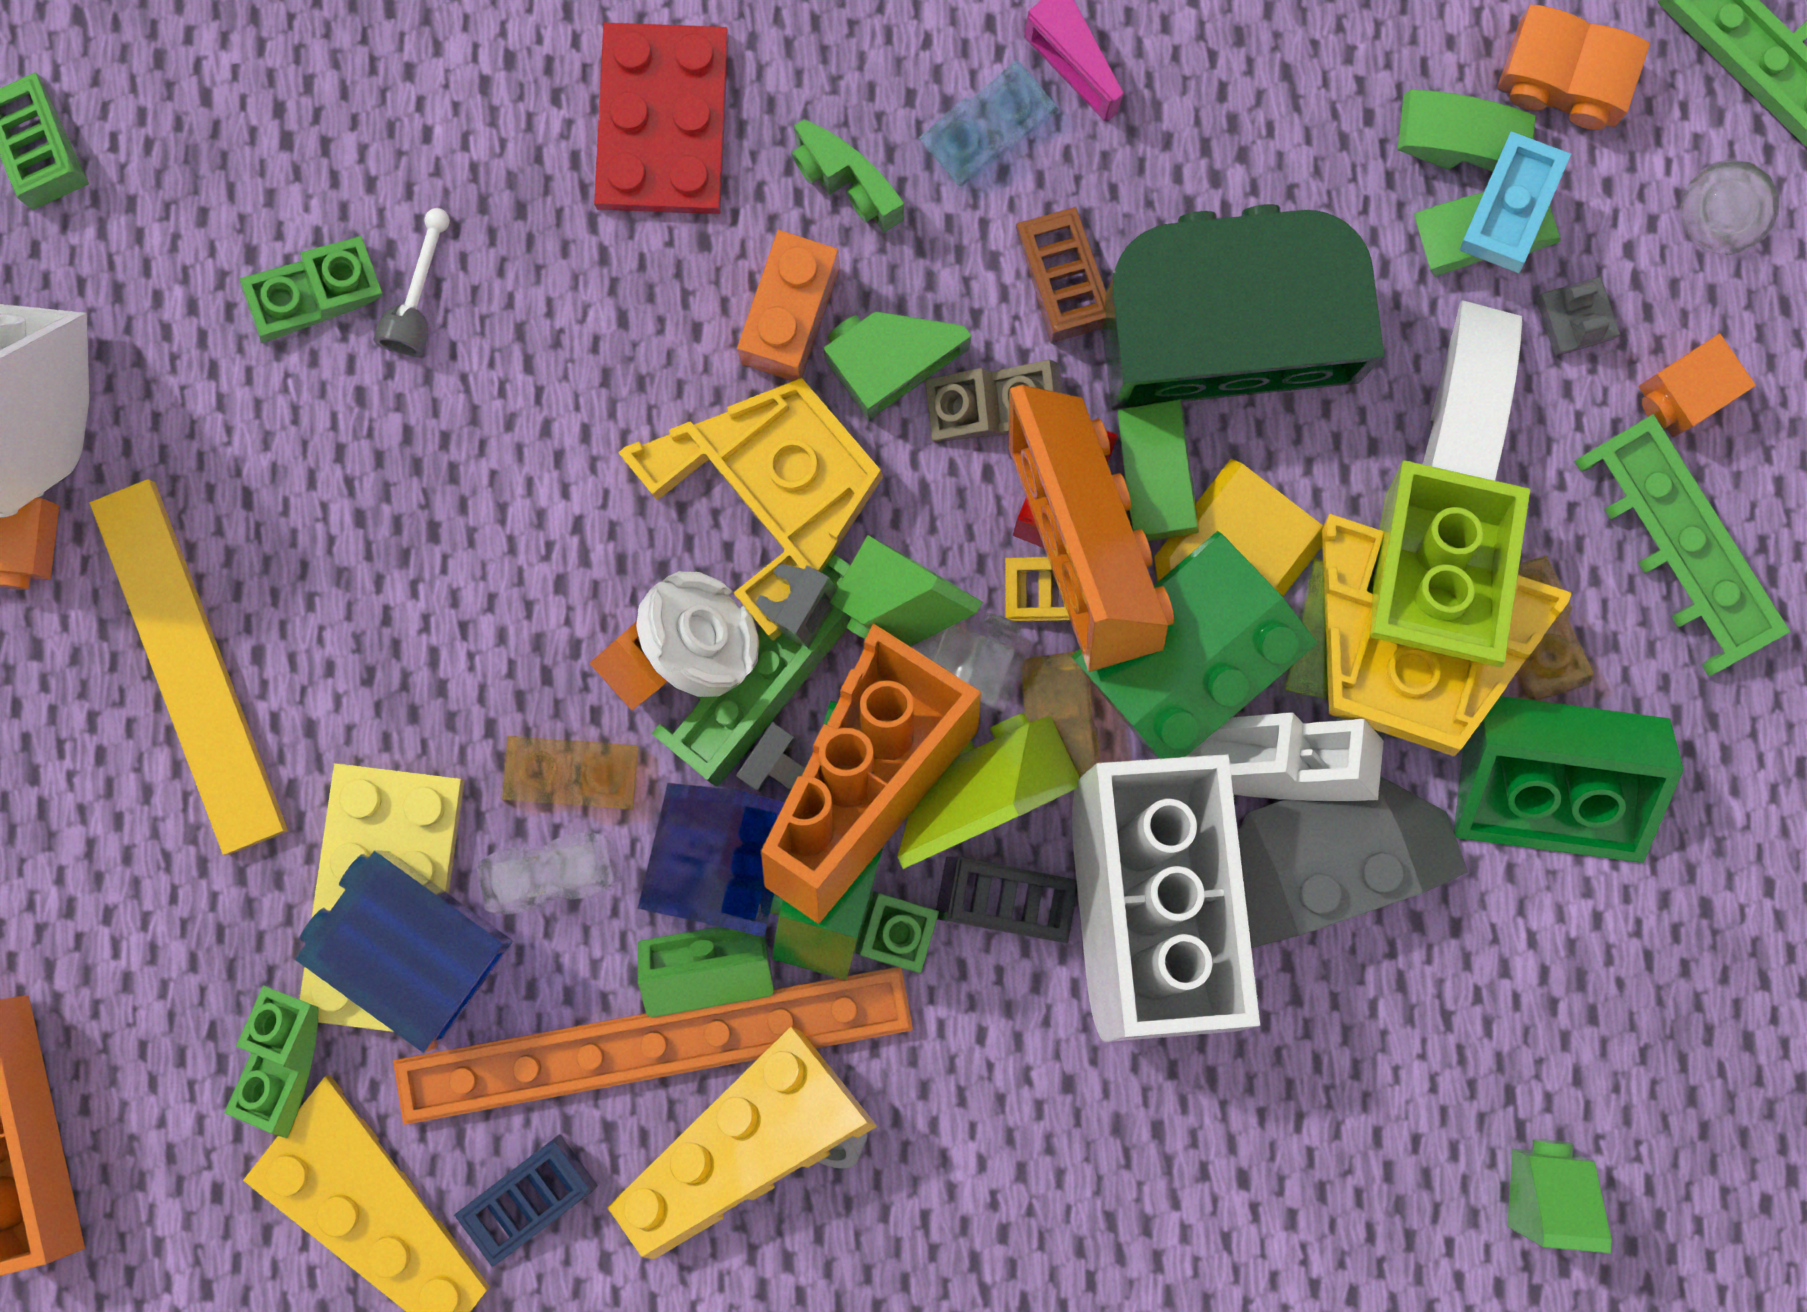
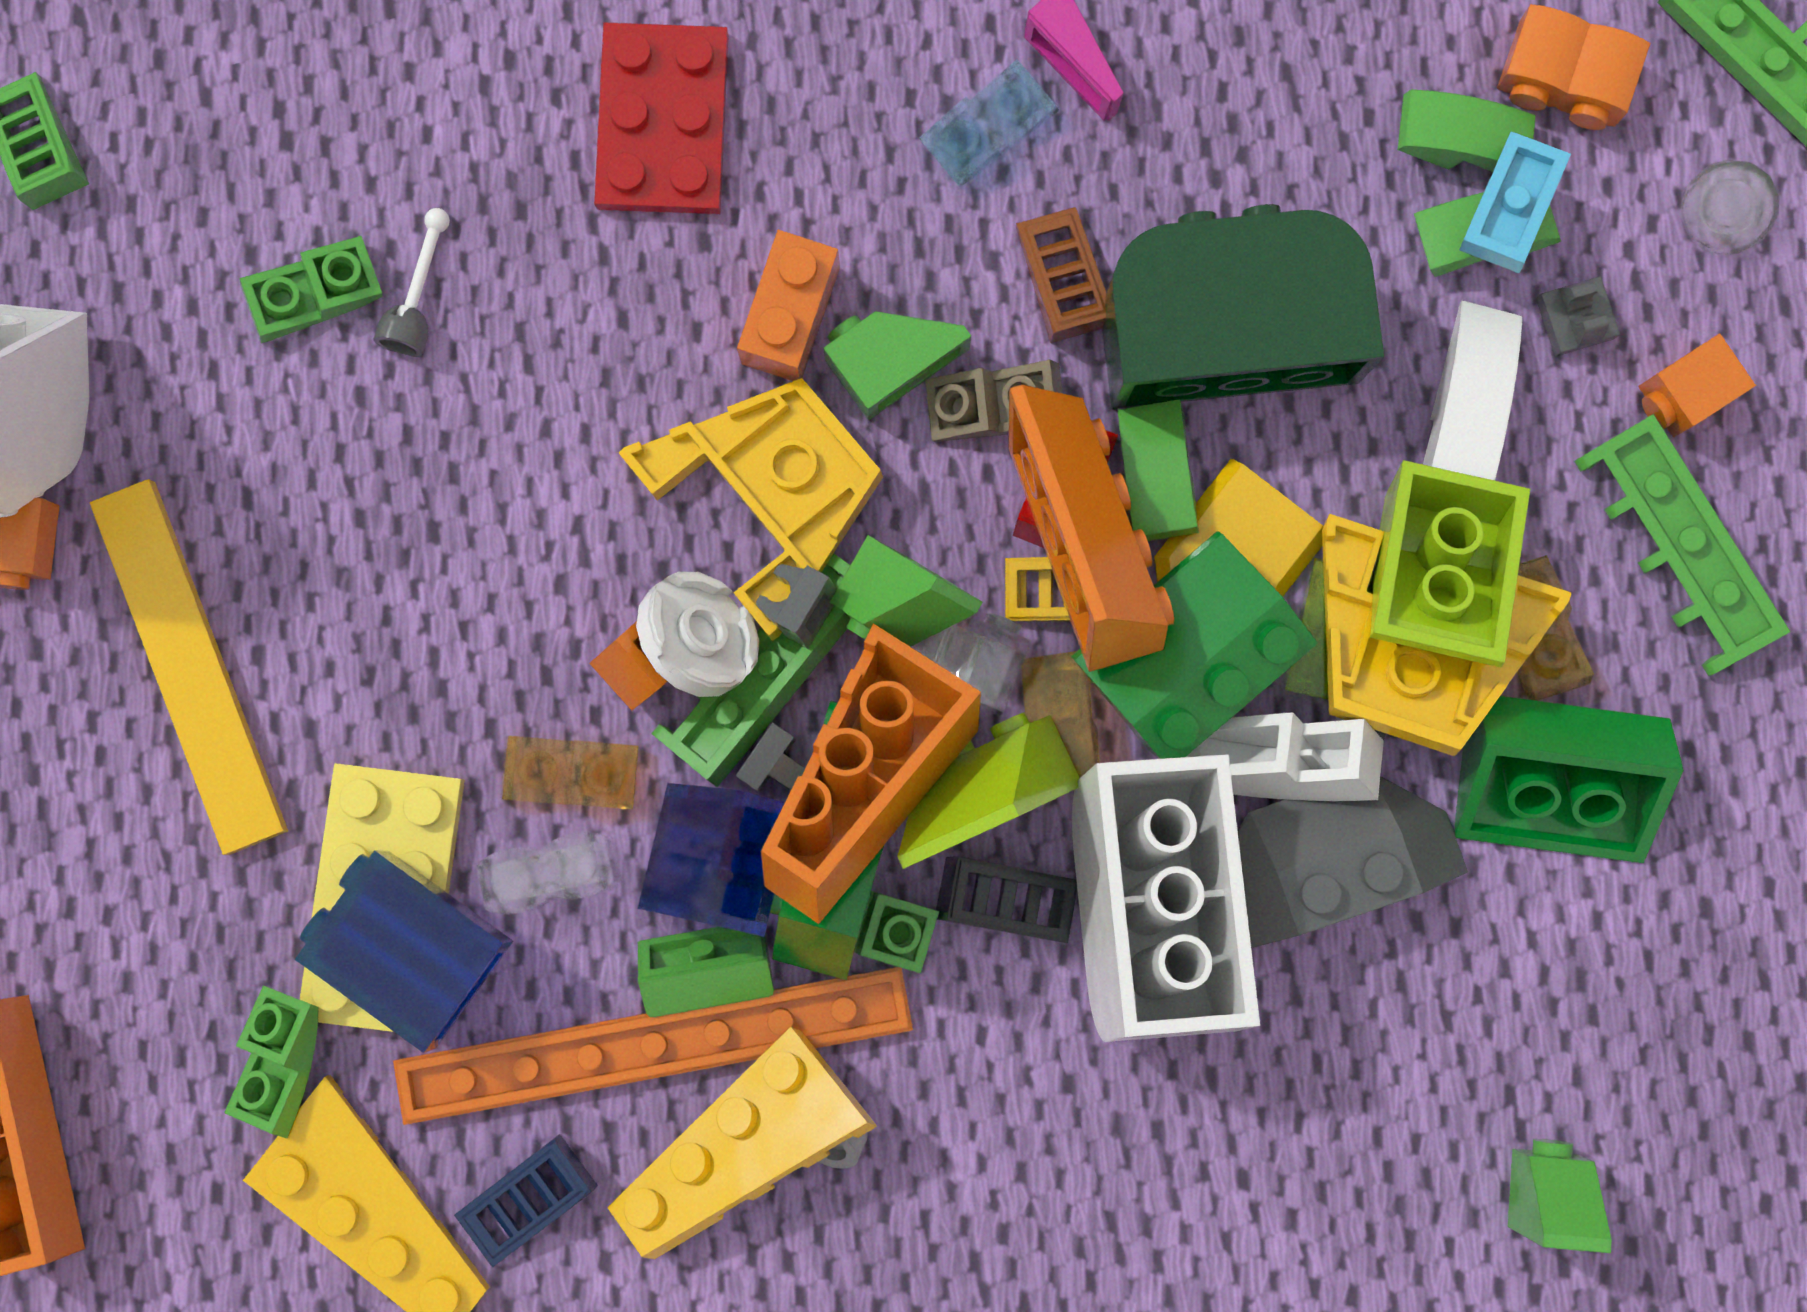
bright green slope [791,119,904,233] -> none

